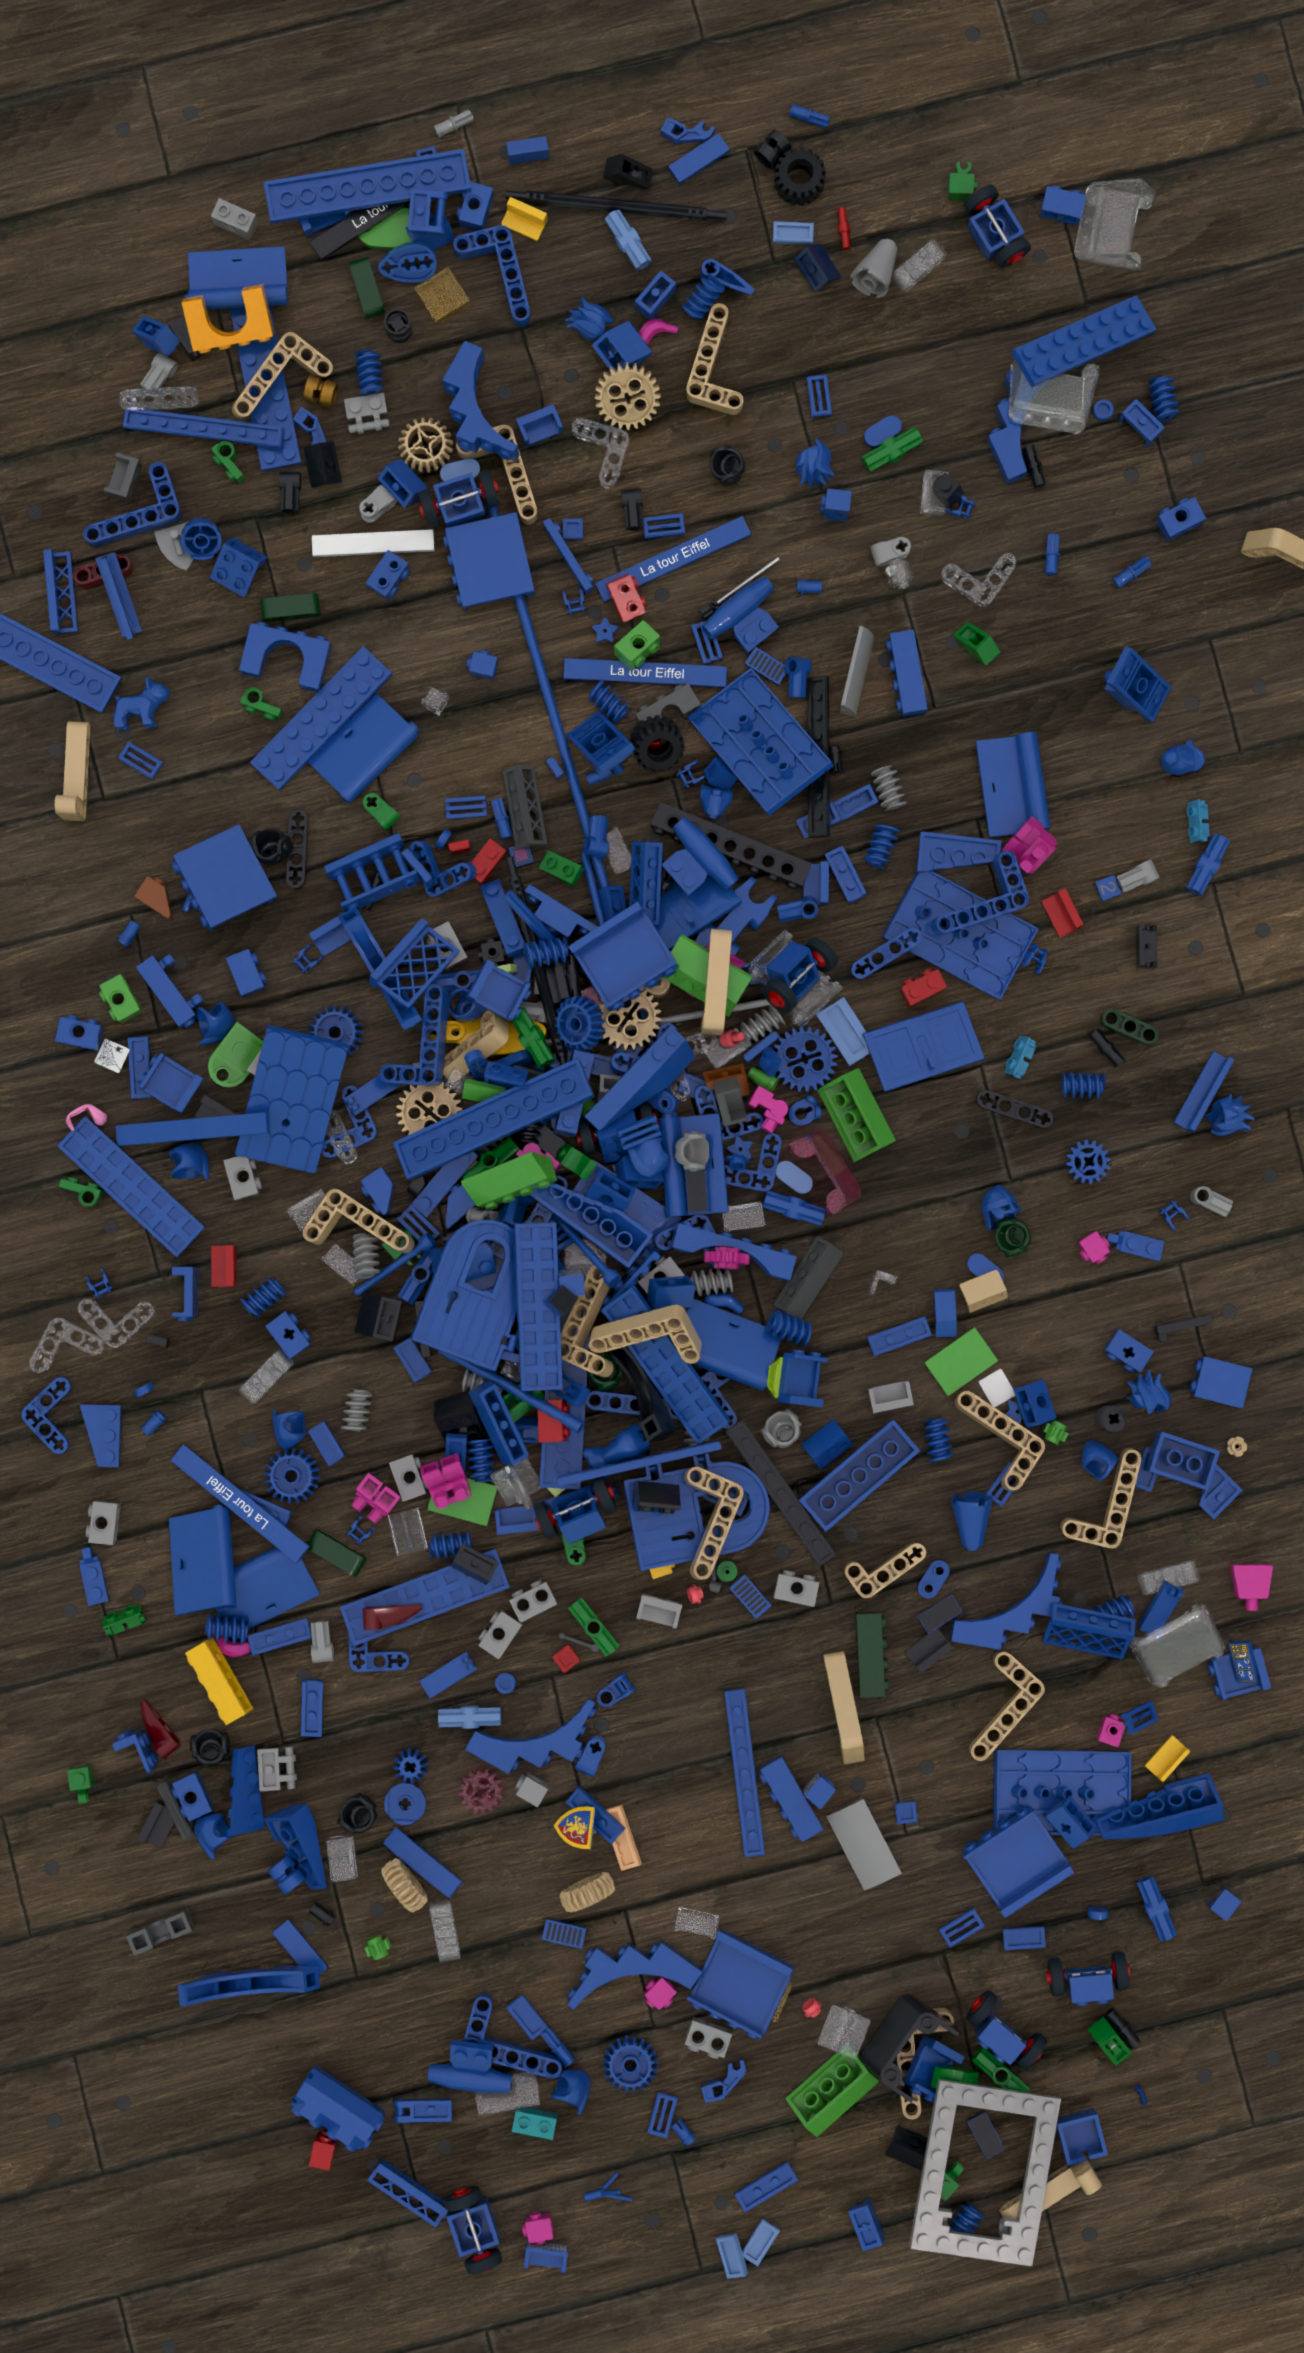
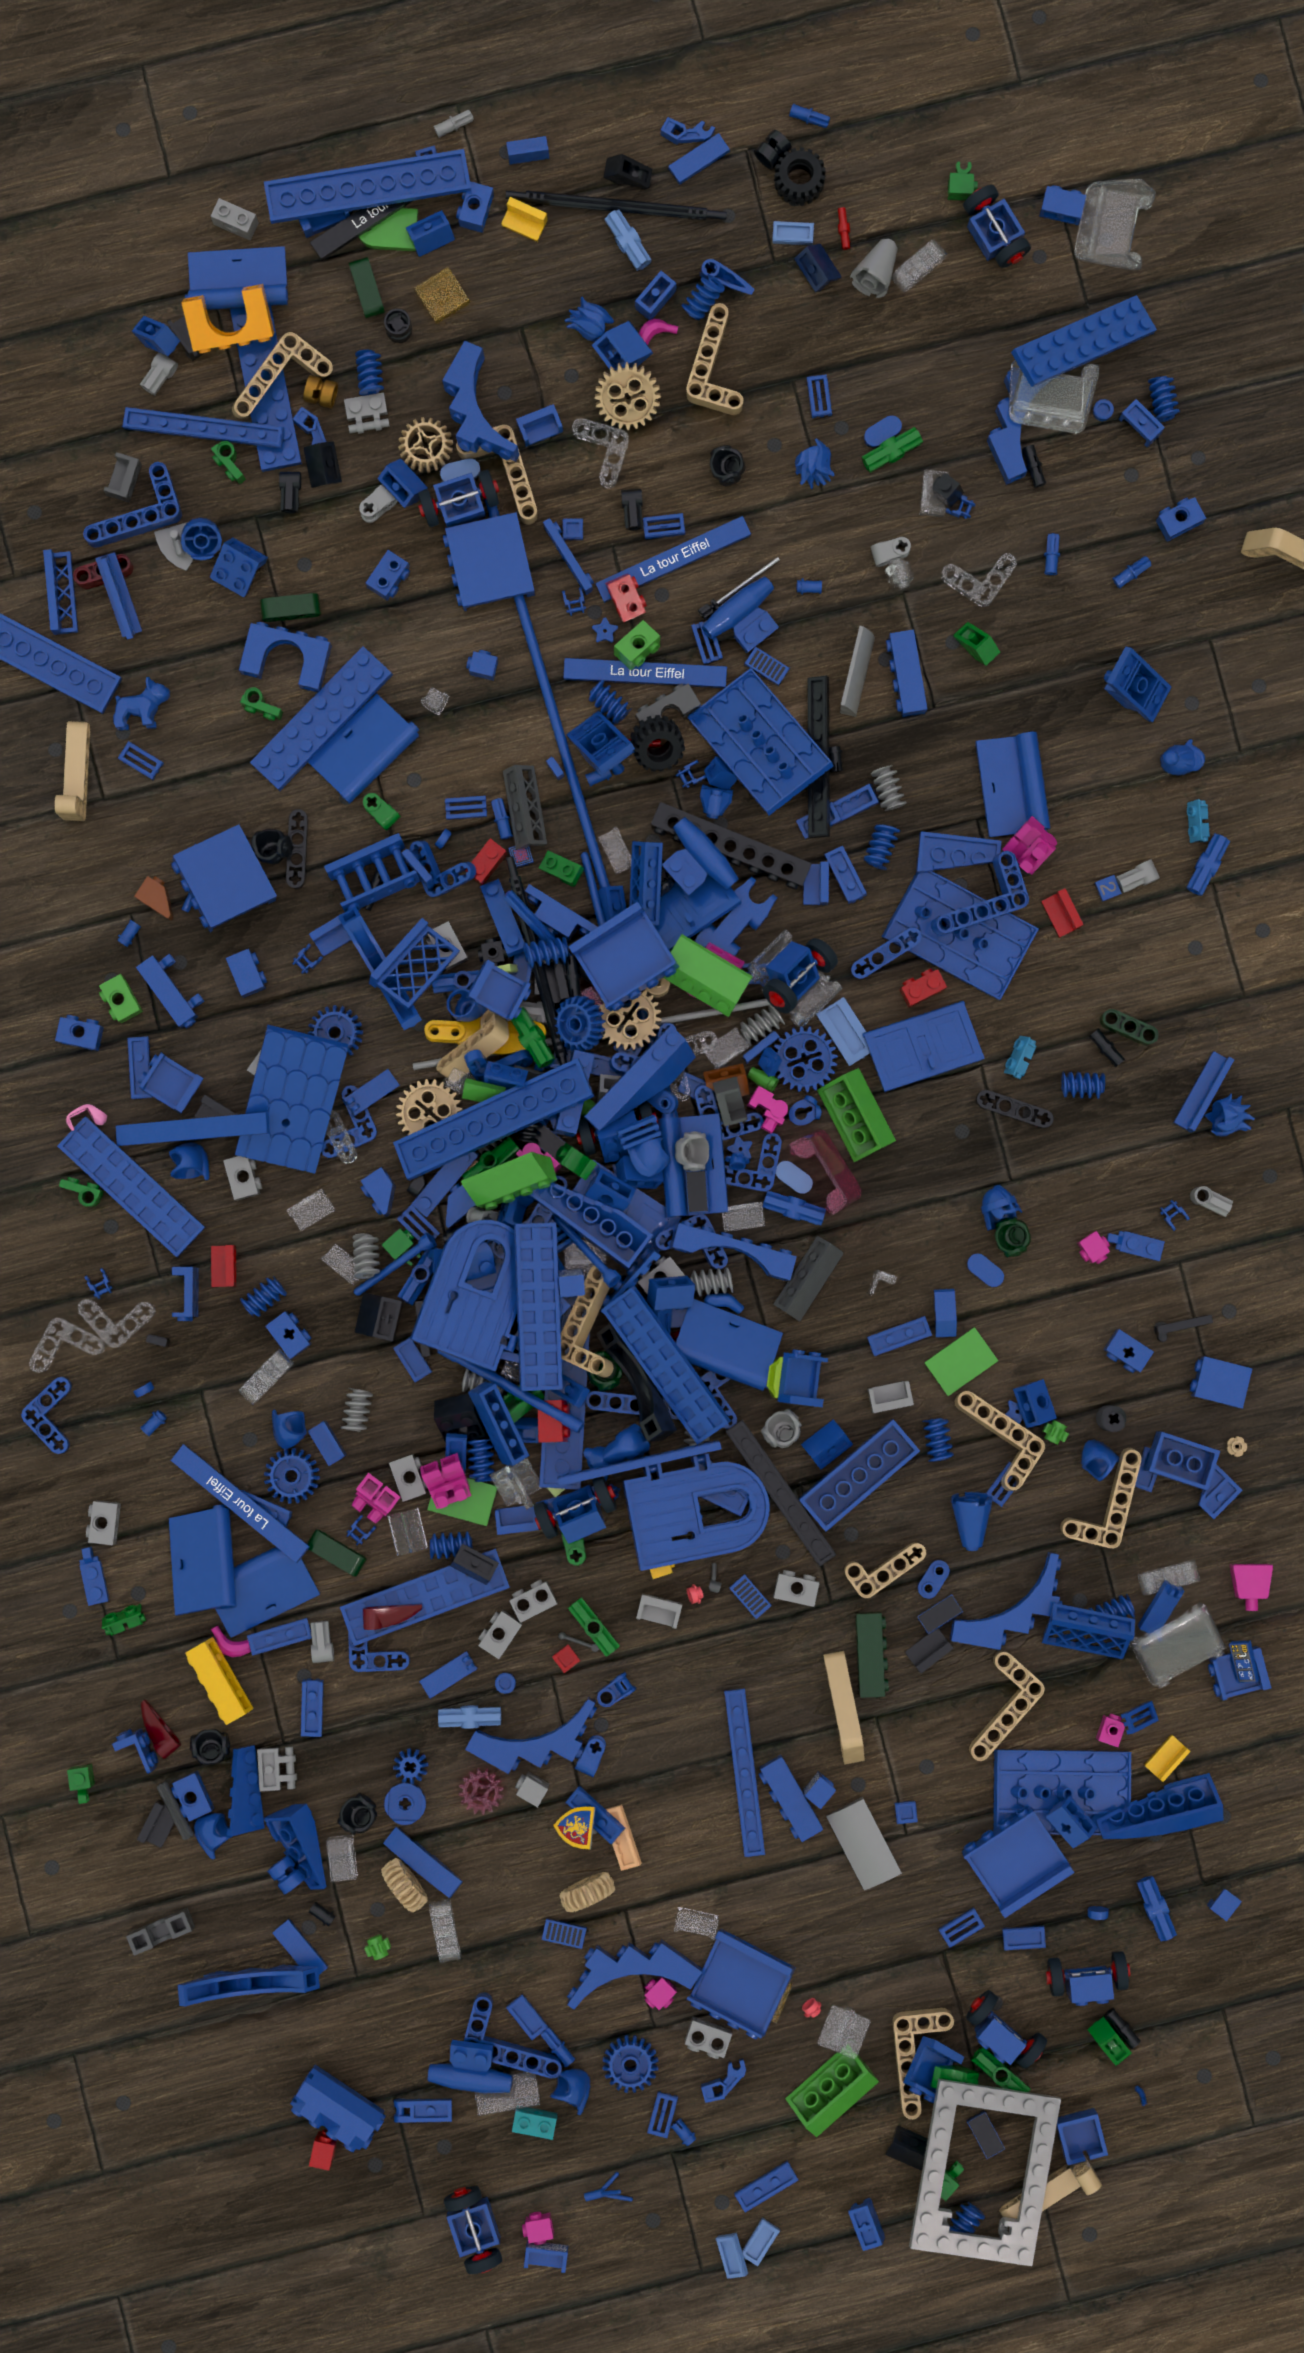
blue wing [79,1404,122,1467] -> none
white sticker [94,1039,130,1073] -> none
clear beam [119,386,199,411] -> none
blue piece [197,1002,236,1045] -> none
blue piece [204,1613,249,1645] -> none
bright green tile [207,1021,263,1087] -> none
tan beam [303,1189,414,1253] -> none
white tile [312,530,435,557] -> none
blue fence [367,2158,449,2228] -> none
blue piece [378,241,437,283] -> none
blue beam [380,984,449,1087] -> none
blue plate [408,189,448,236] -> none
red tile [448,840,471,854] -> none
blue beam [453,225,531,327] -> none
black slope [549,1285,578,1315] -> none
blue piece [583,815,609,858] -> none
tan beam [589,1305,702,1364] -> none
black slope [632,1481,681,1514] -> none
tan beam [683,1467,743,1580] -> none
tan beam [701,929,732,1036] -> none
dark pink gear [704,1247,750,1270] -> none
green tile [717,1560,737,1582] -> none
coral cylinder [719,1030,744,1048] -> none
blue piece [766,1310,812,1347] -> none
blue piece [777,896,818,923] -> none
blue piece [785,657,812,698] -> none
blue brick [820,488,852,522] -> none
black windscreen [861,1993,959,2103] -> none
tan panel [960,1270,1008,1313] -> none
white sticker [979,1369,1015,1408] -> none
blue piece [1021,943,1048,974] -> none
blue gear [1065,1140,1111,1184] -> none
blue hair [1126,1370,1171,1415] -> none
black hinge [1136,924,1157,968] -> none

